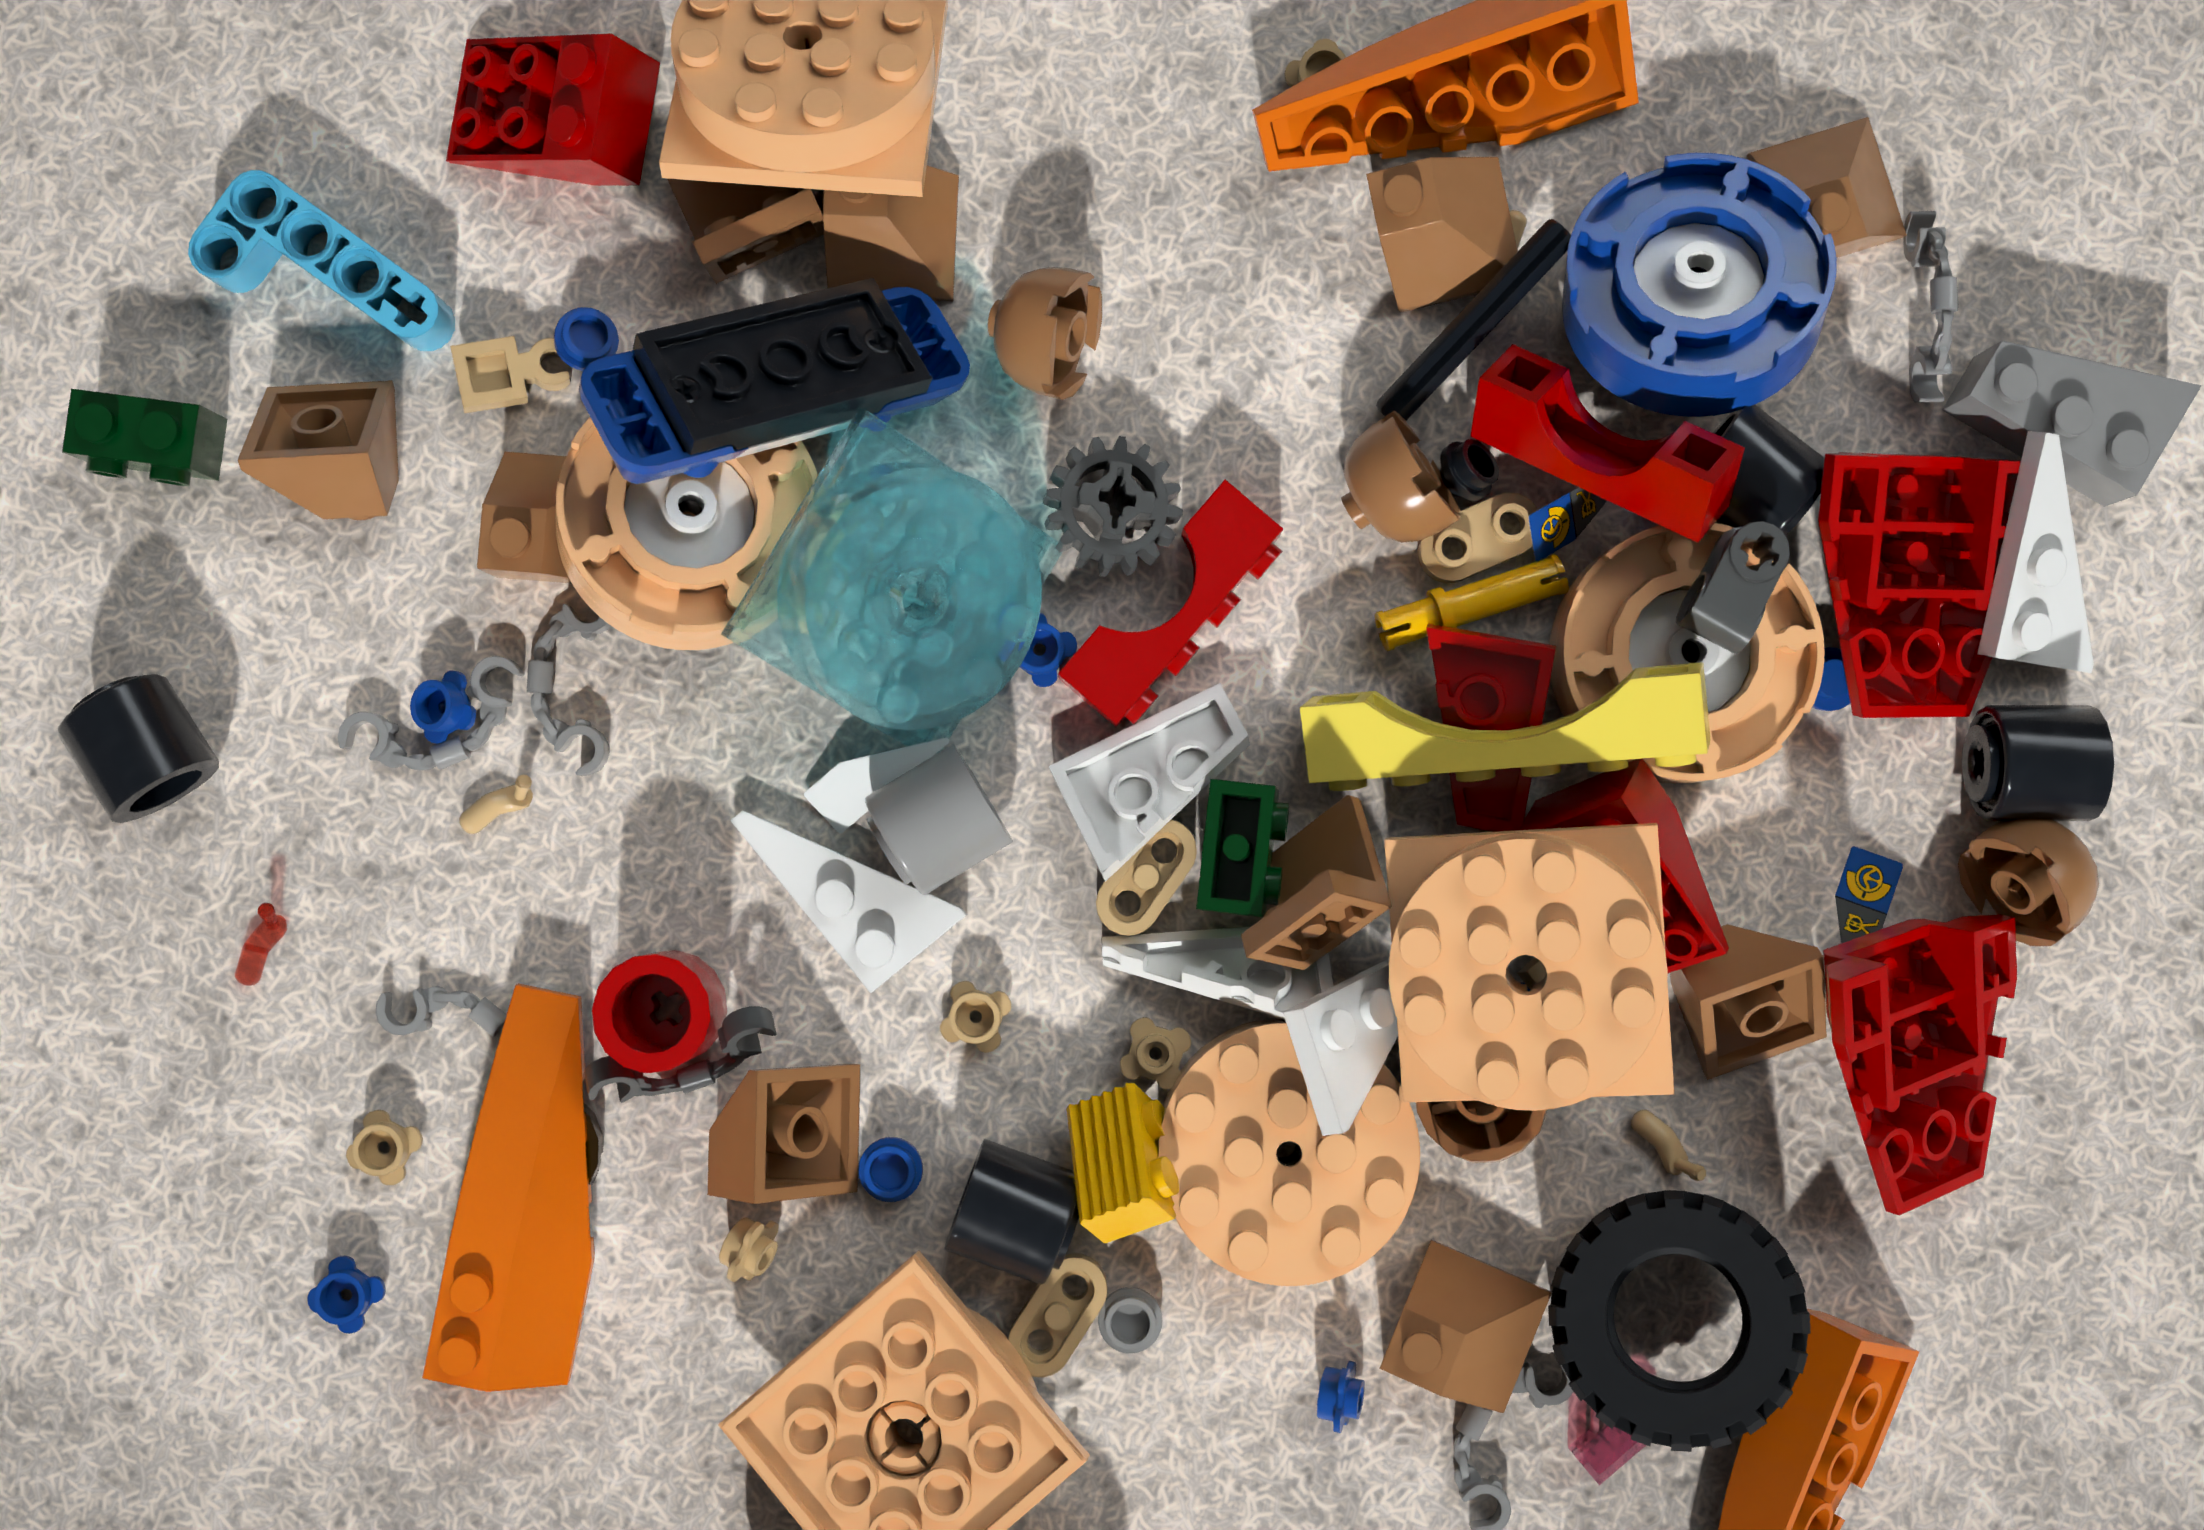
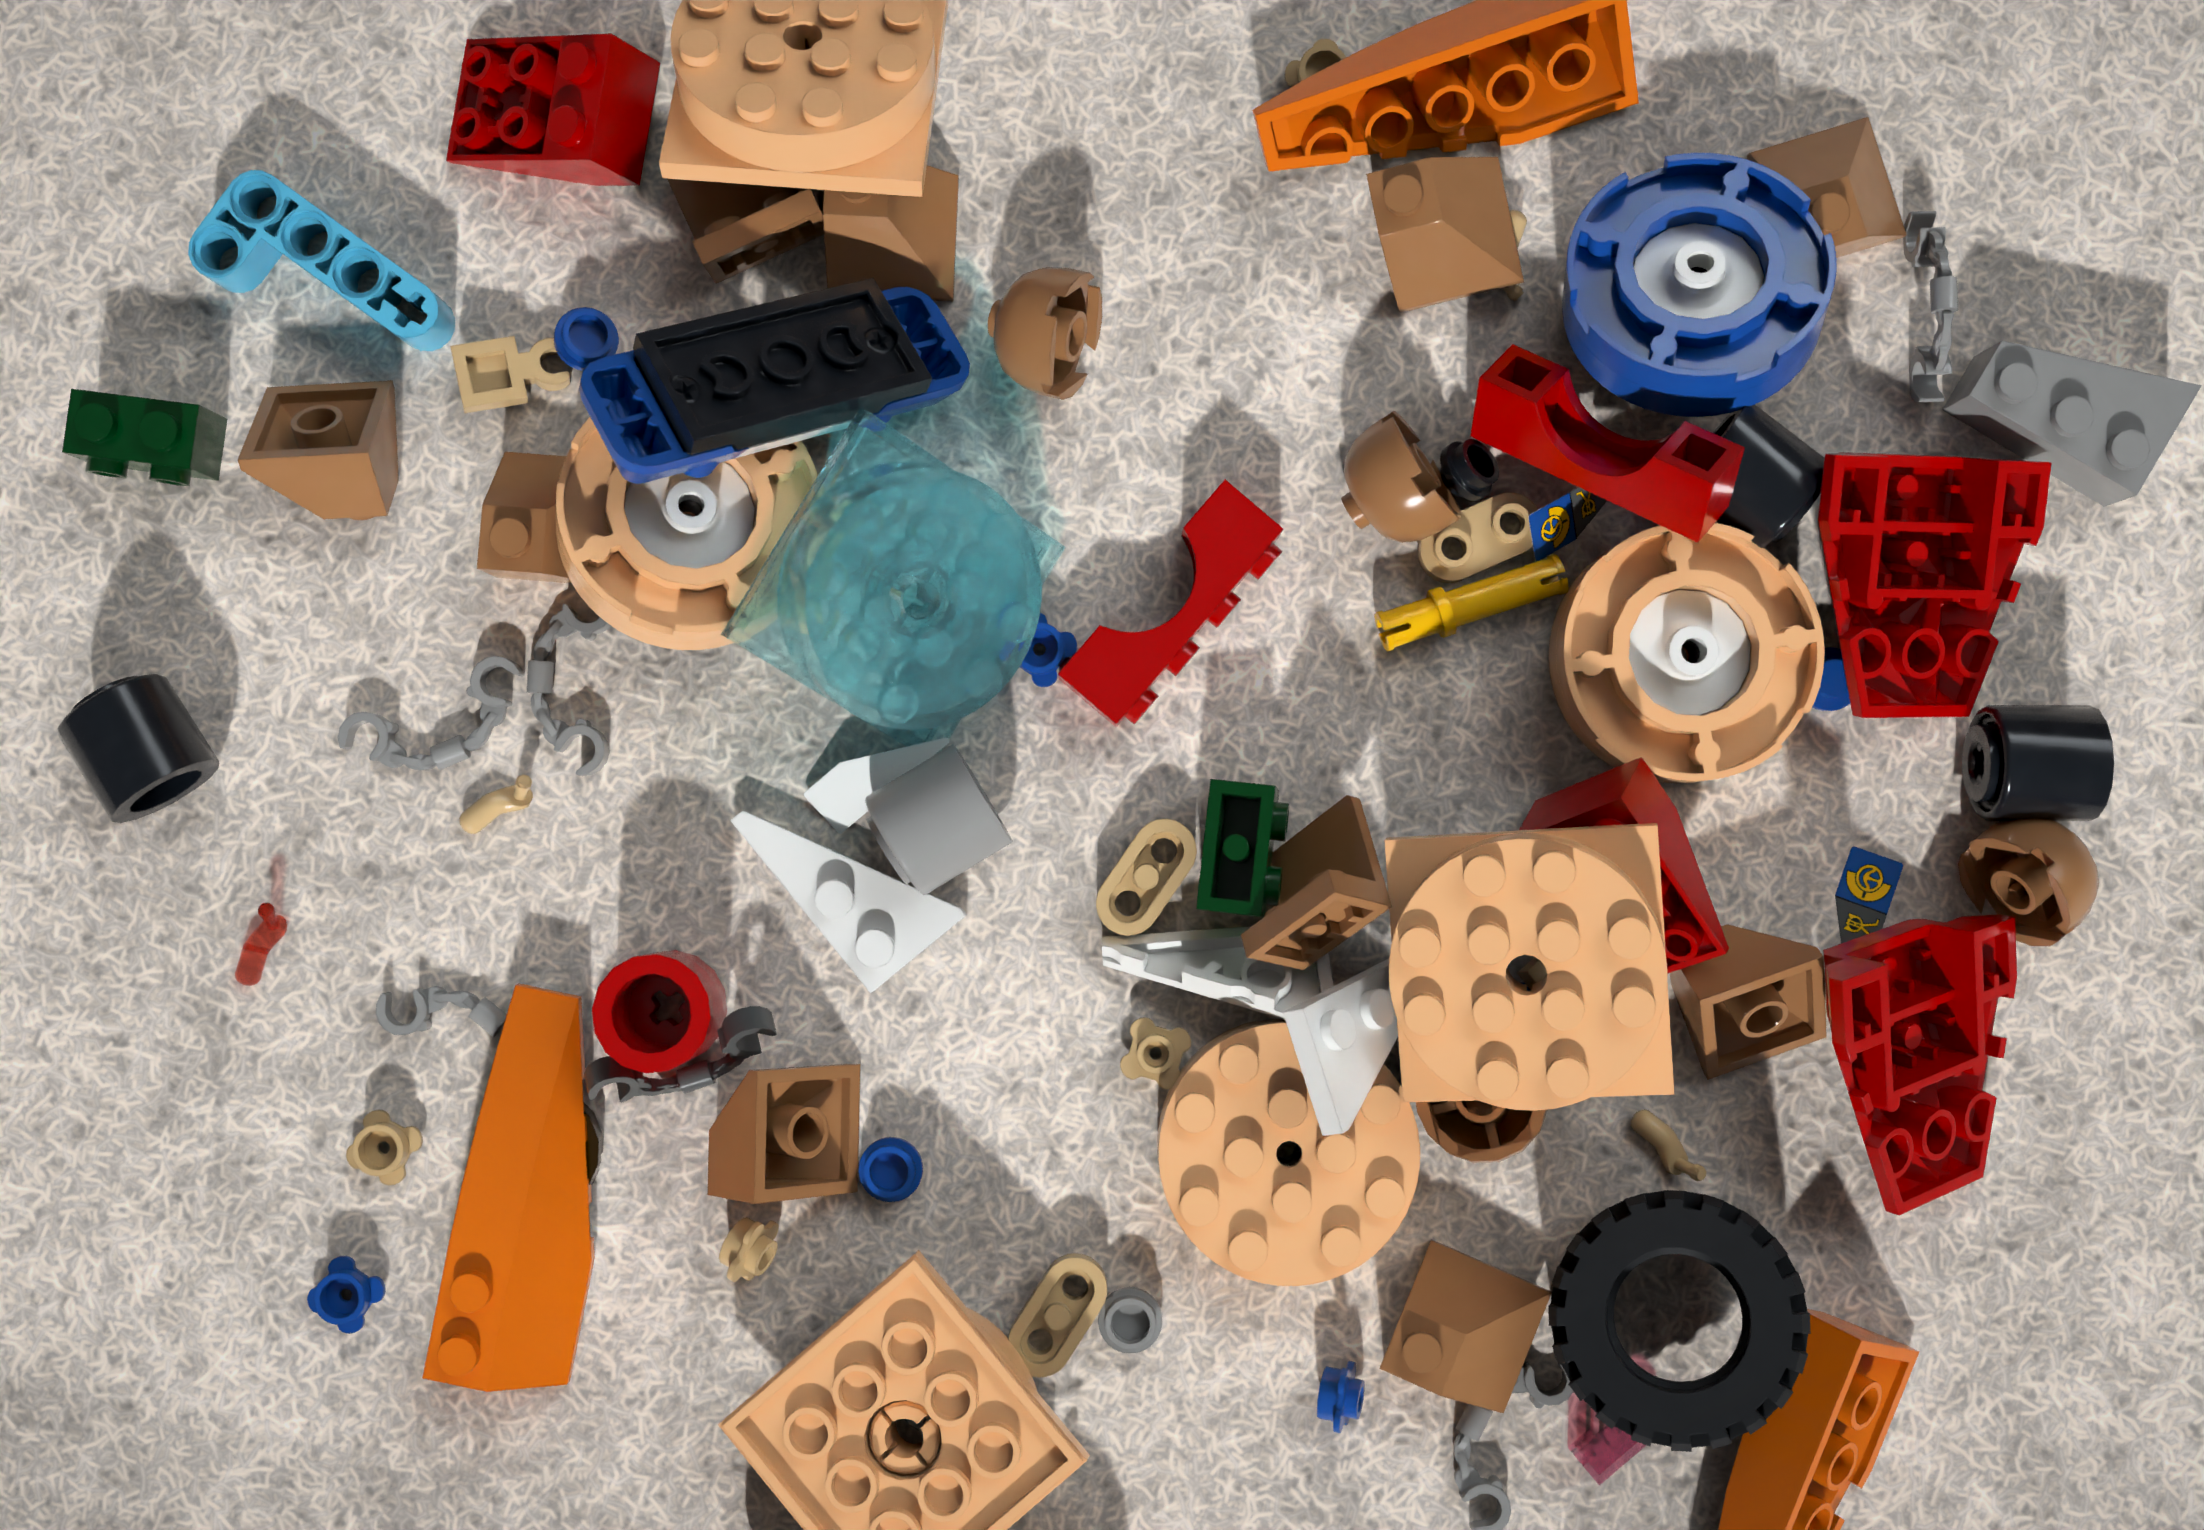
blue plate [410,670,476,744] -> none
tan plate [940,981,1011,1053] -> none
black piece [944,1139,1079,1284] -> none
dark grey gear [1043,436,1183,577] -> none
white wing [1049,683,1250,882] -> none
yellow brick [1066,1083,1179,1244] -> none
light yellow arch [1300,662,1711,791] -> none
black axle [1376,219,1571,421] -> none
red wing [1426,624,1557,832] -> none
dark grey piece [1676,521,1790,654] -> none
white wing [1978,431,2094,673] -> none

